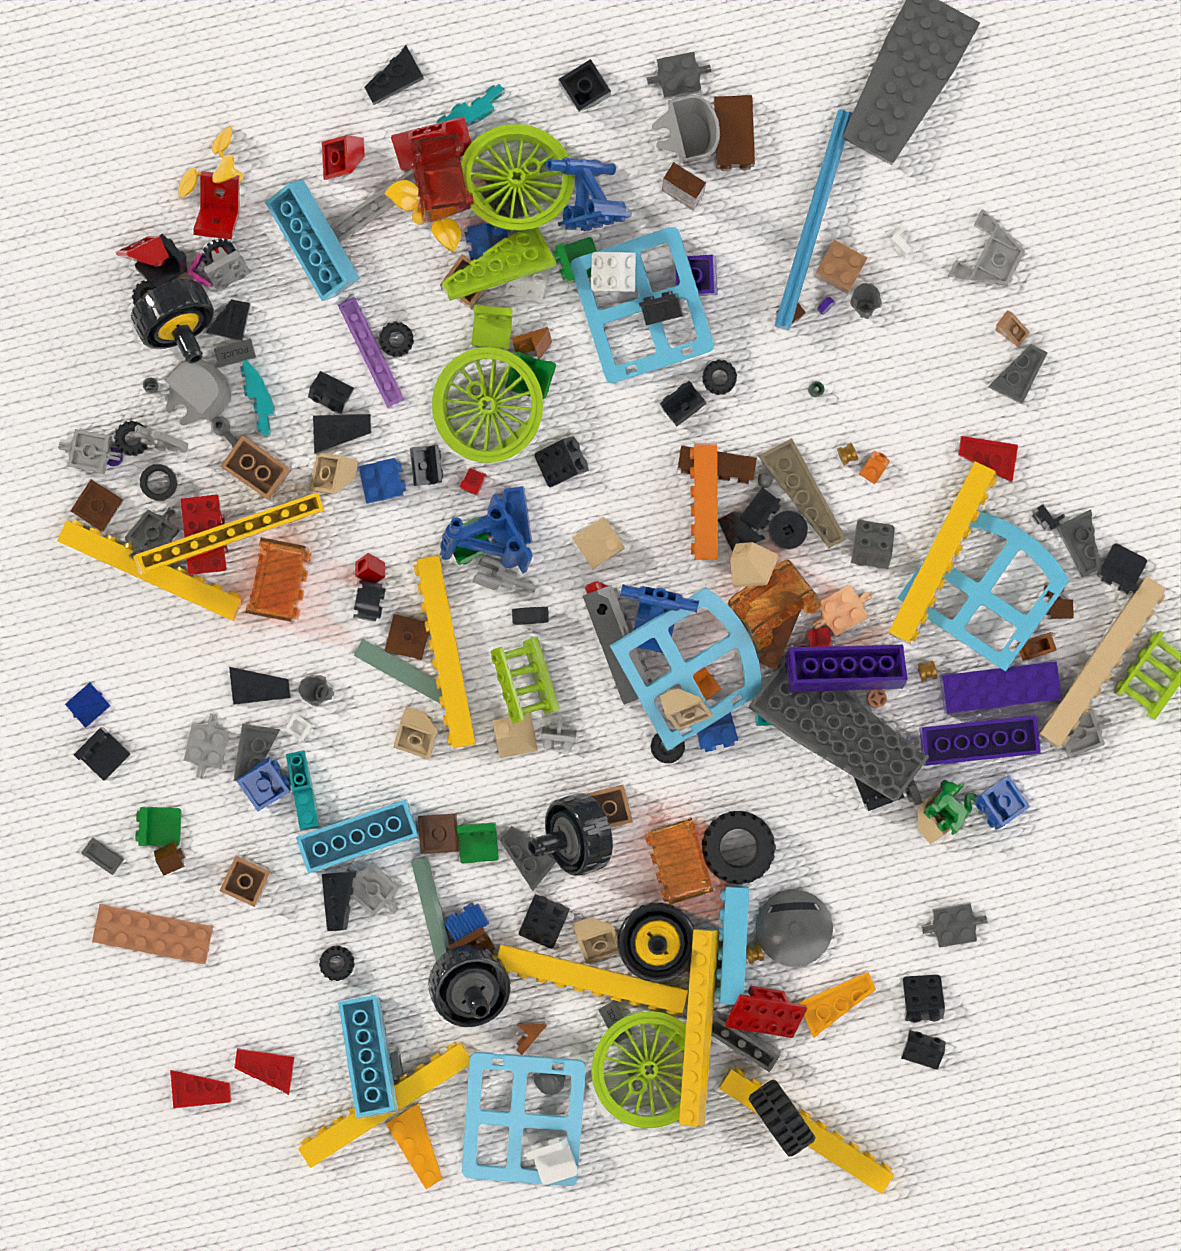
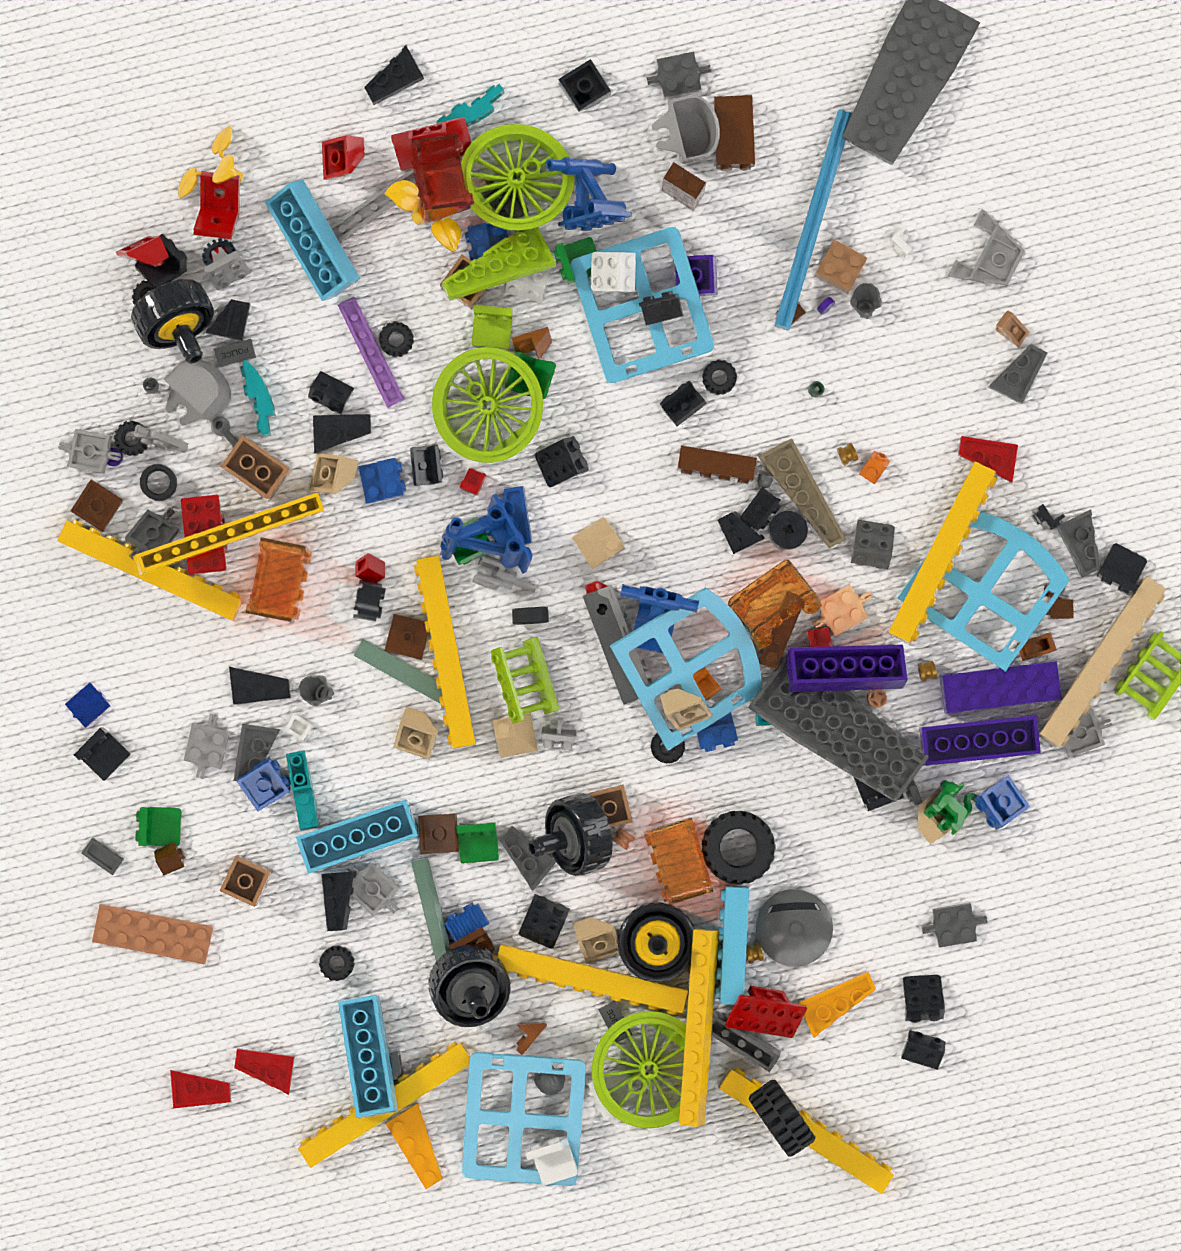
dark pink bracket [187,253,213,287] -> none
orange brick [690,443,718,560] -> none
tan slope [730,542,779,587] -> none
none -> nougat wheel [612,827,635,850]

